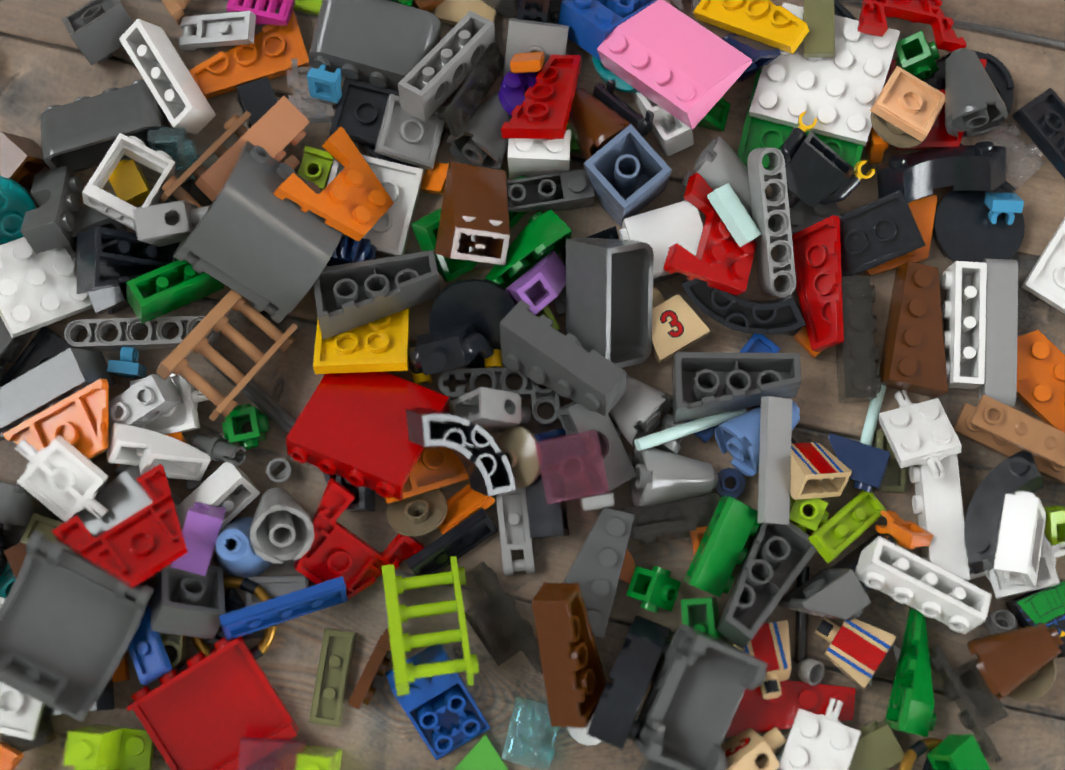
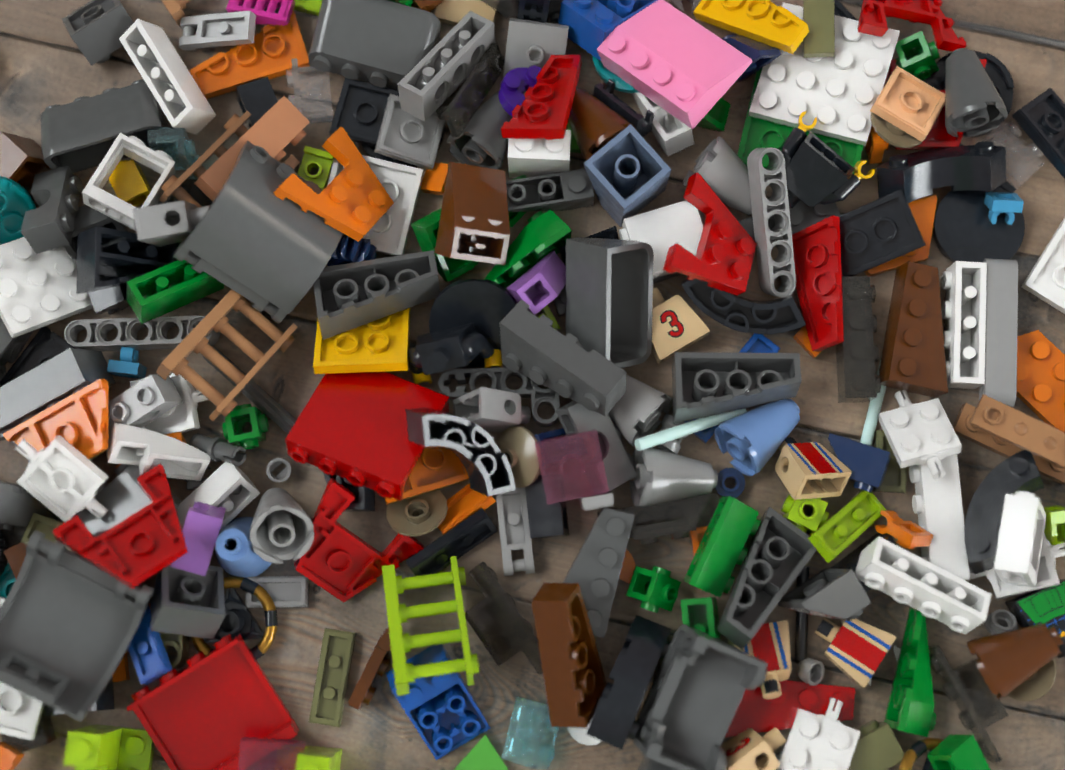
blue tile [219,576,348,640] -> none
dark azure tile [307,65,342,104] -> none
orange tile [510,51,545,73] -> none
light aqua tile [707,183,762,247] -> none
light grey tile [758,396,792,525] -> none

